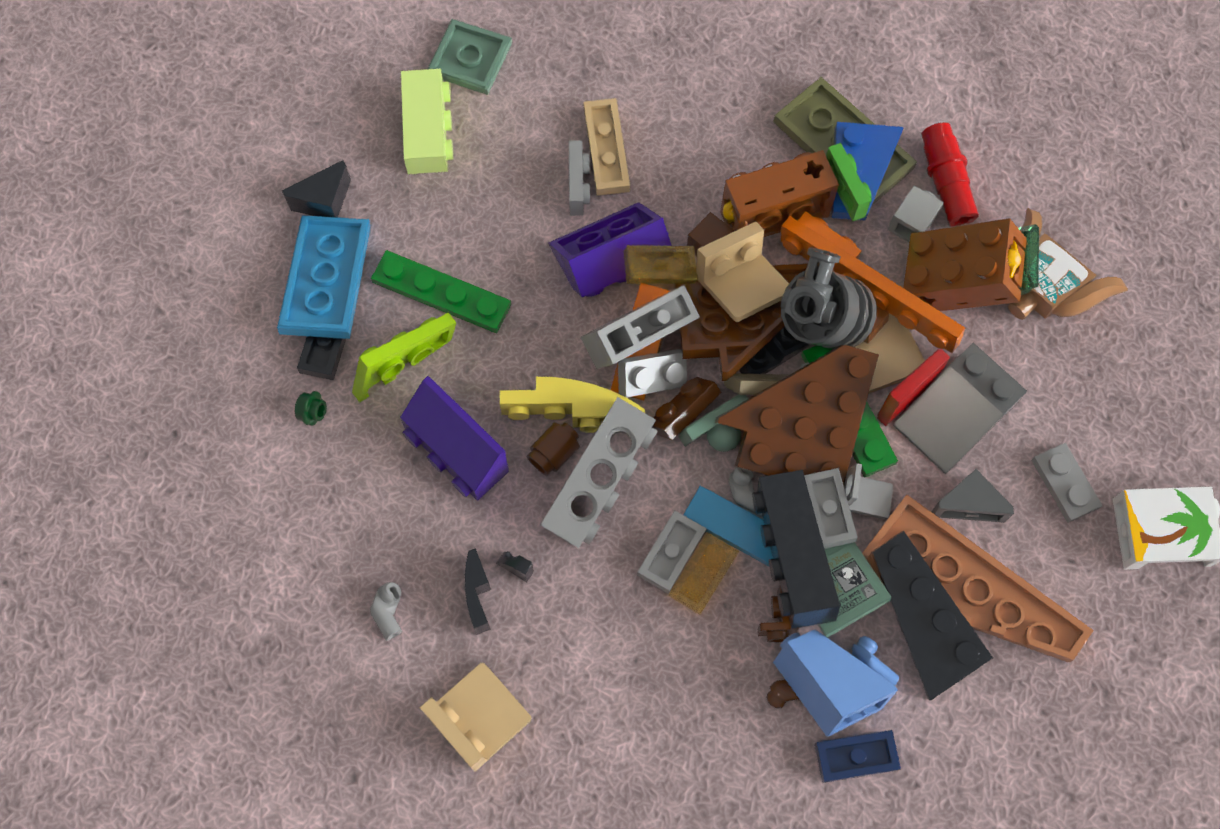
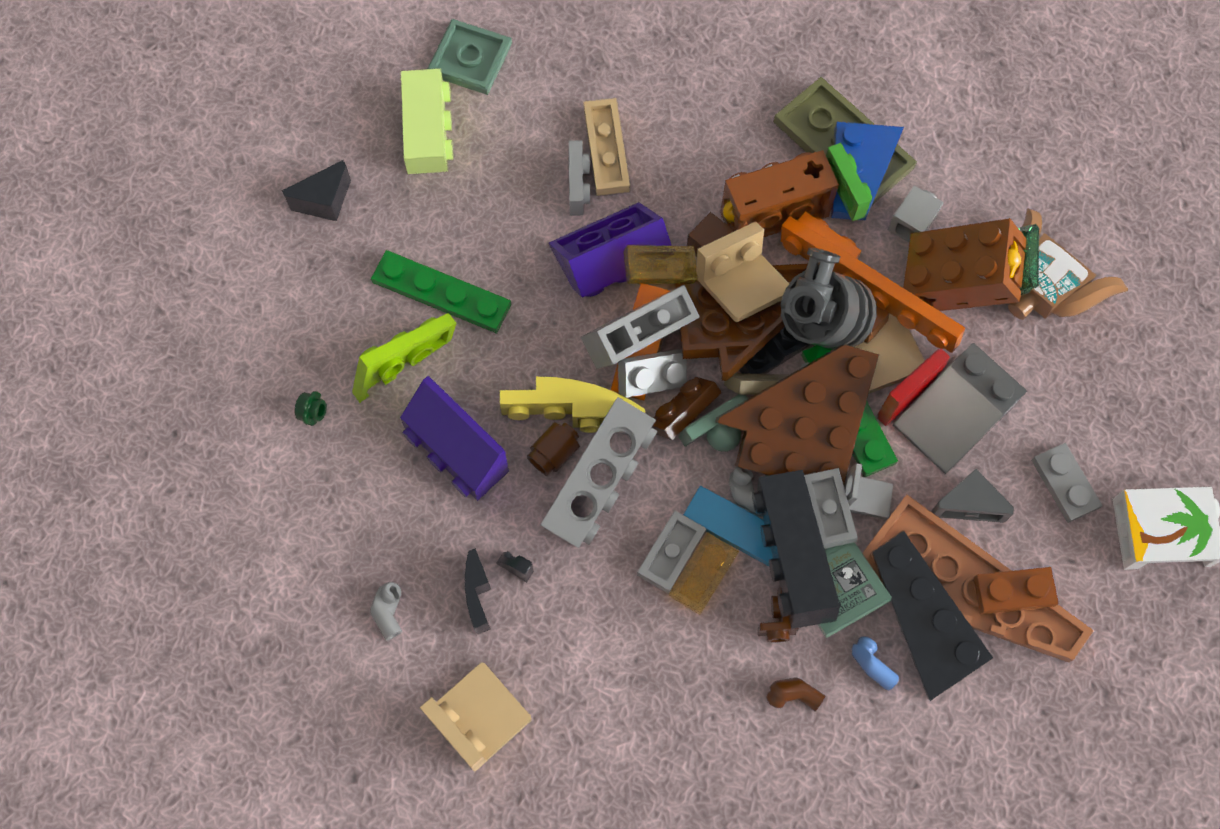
dark azure tile [277,215,370,339] -> none
black plate [297,336,346,380] -> none
medium blue slope [773,629,898,737] -> none
dark blue plate [814,730,901,783] -> none
red piece [921,122,979,227] -> none
none -> dark orange plate [973,567,1059,615]

